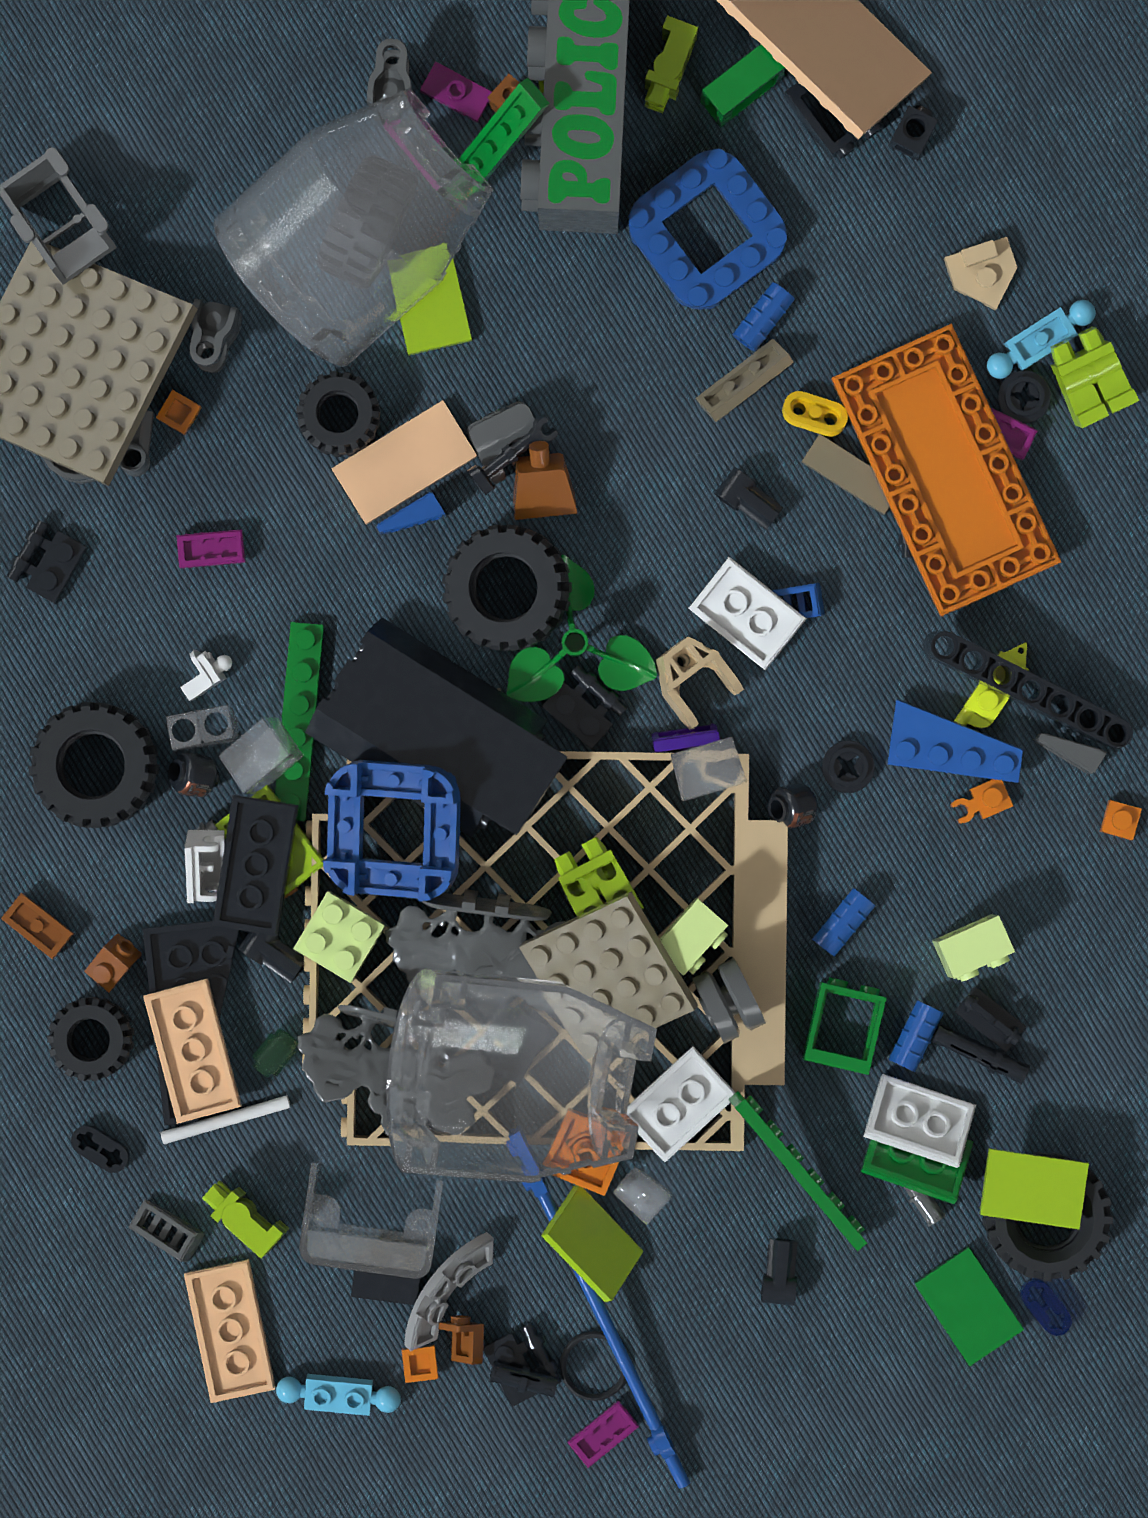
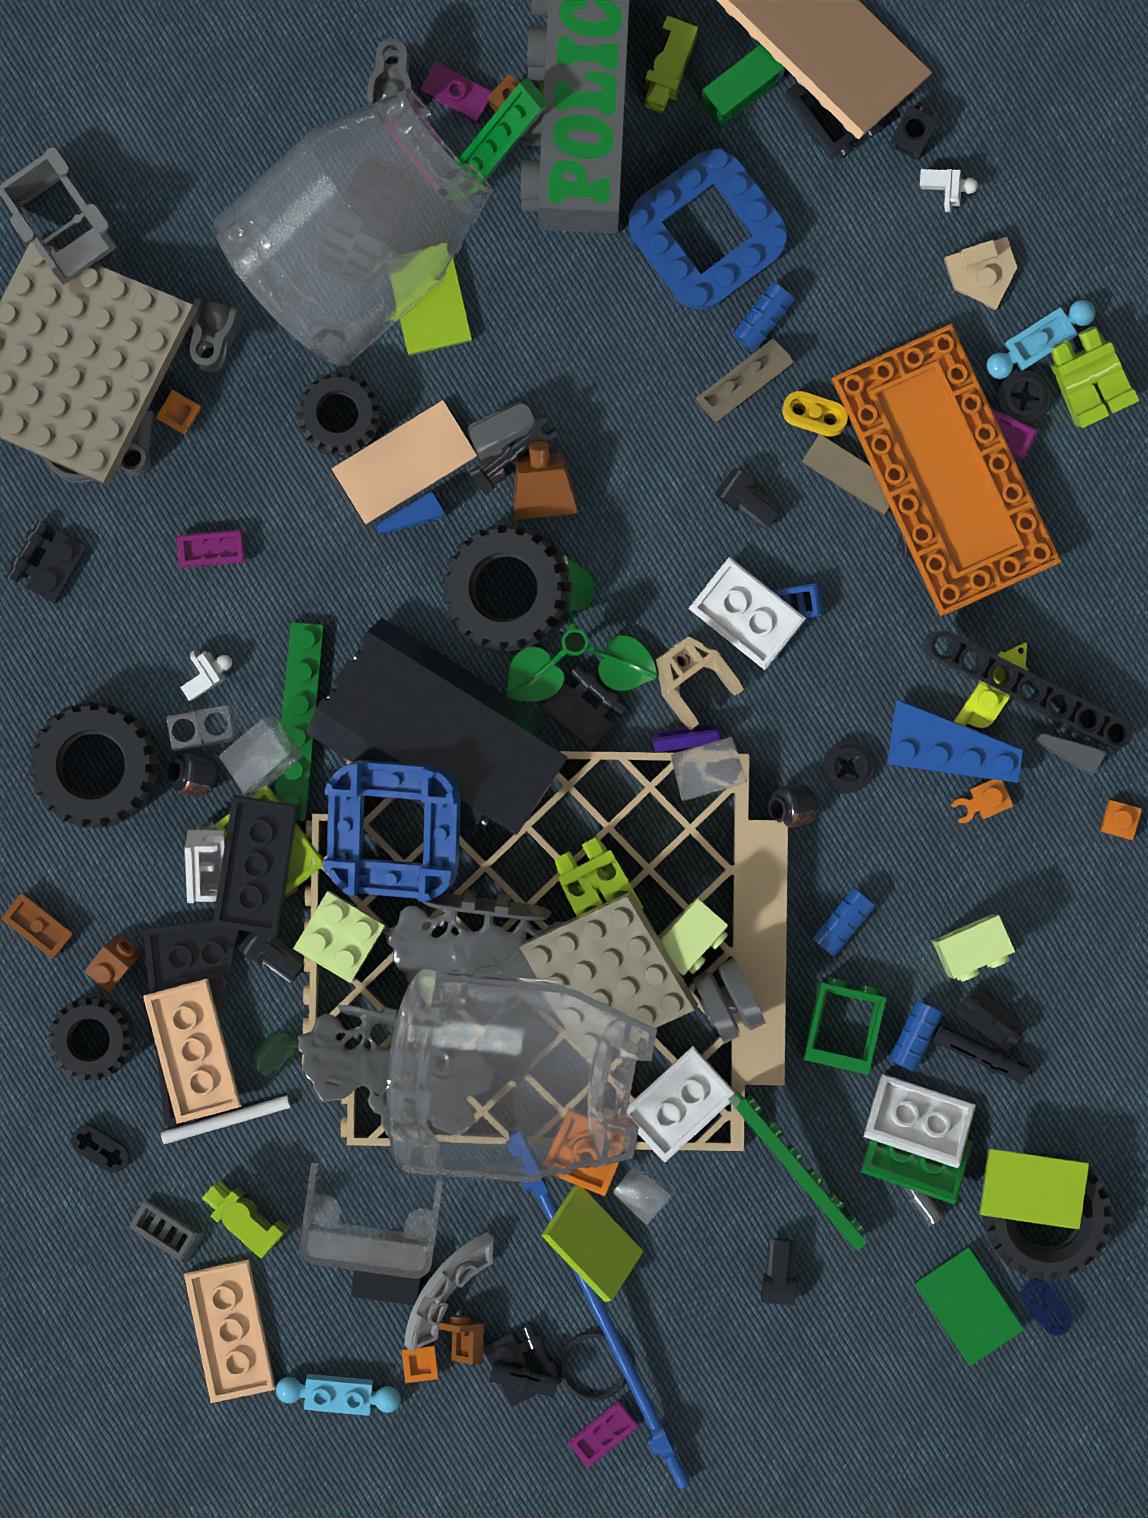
none -> white piece [920,169,978,212]

